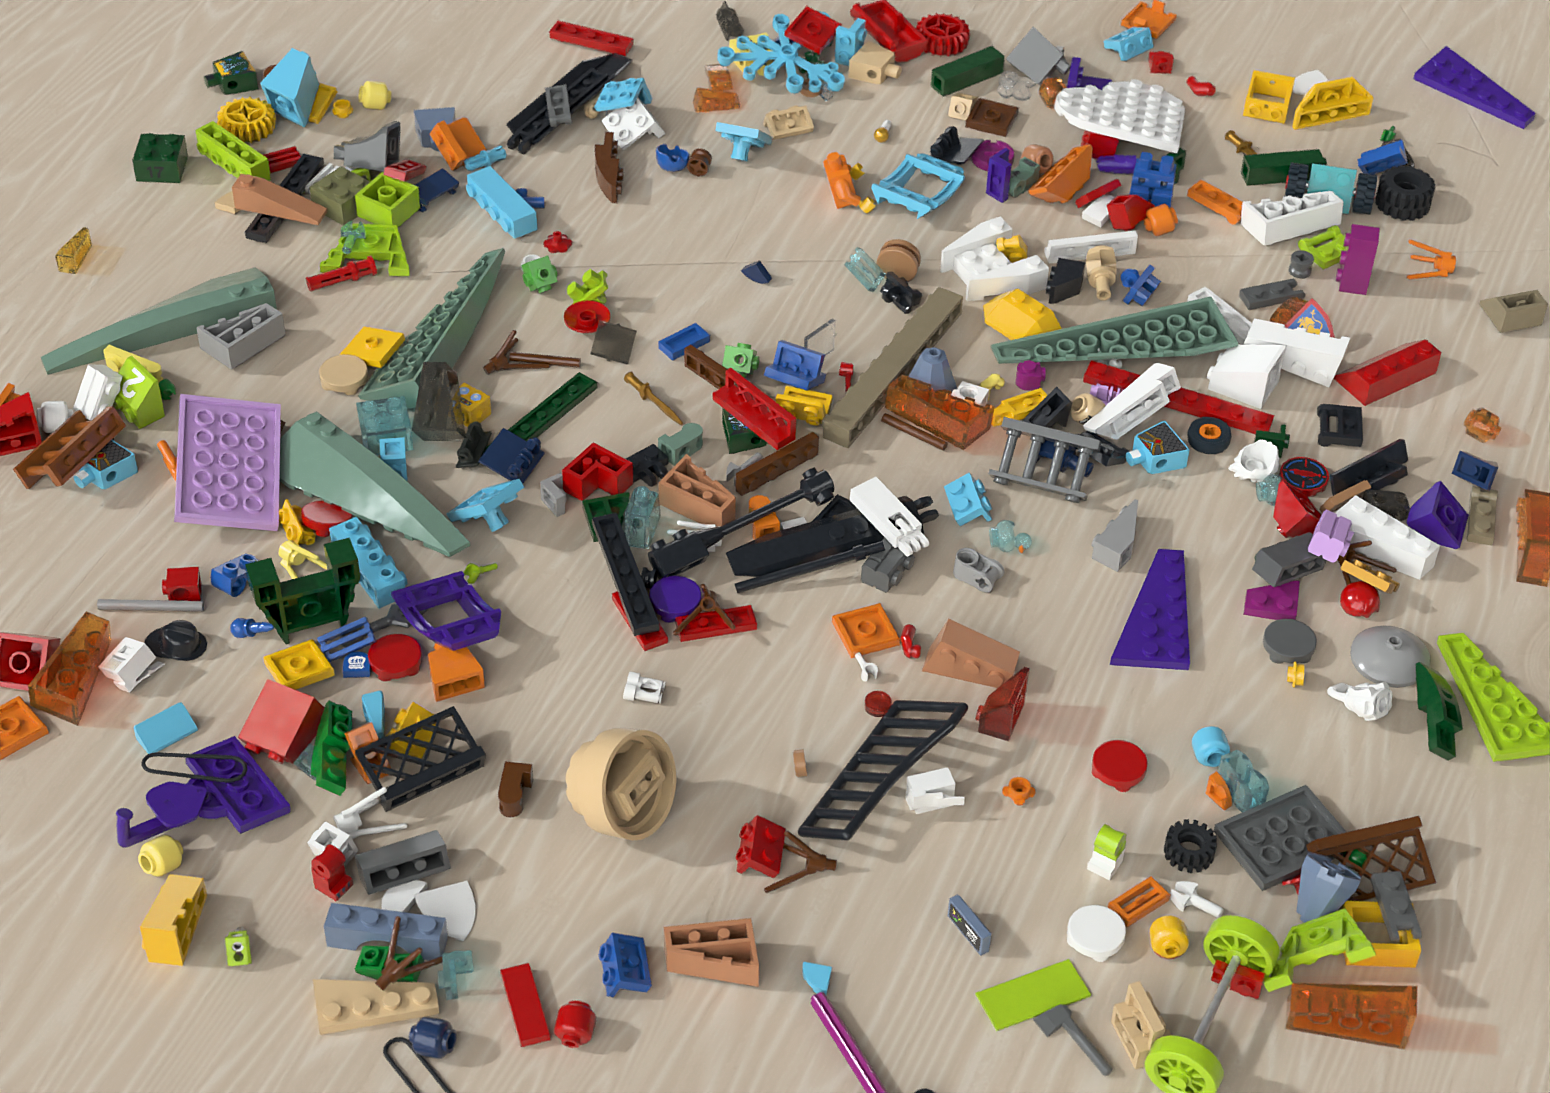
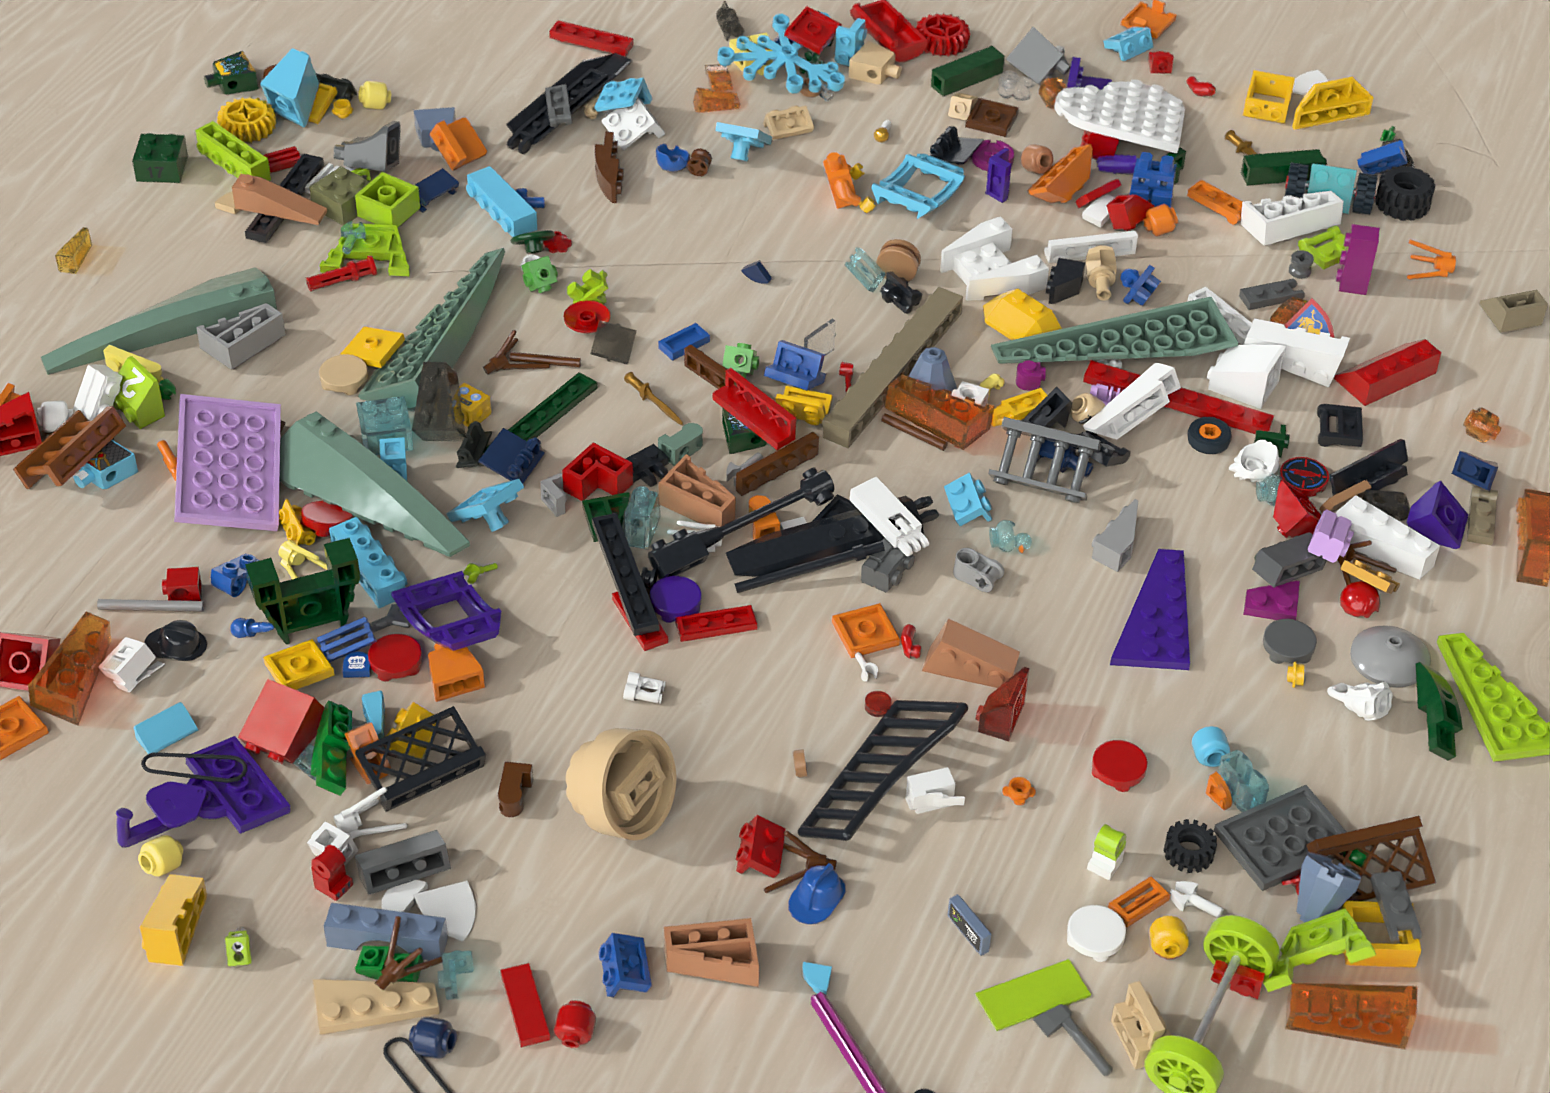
red tile [383,159,426,181] -> none
medium azure axle [464,145,506,171] -> none
reddish brown plant [673,584,735,636] -> none
yellow plate [996,235,1028,263] -> none
sand green leg [1009,157,1040,197] -> none
torso [1126,421,1190,474] -> none
dark purple wing [1413,46,1536,129] -> none
none -> pearl dark grey hinge [316,73,358,101]
none -> dark green piece [510,230,555,254]
none -> blue piece [788,863,846,924]

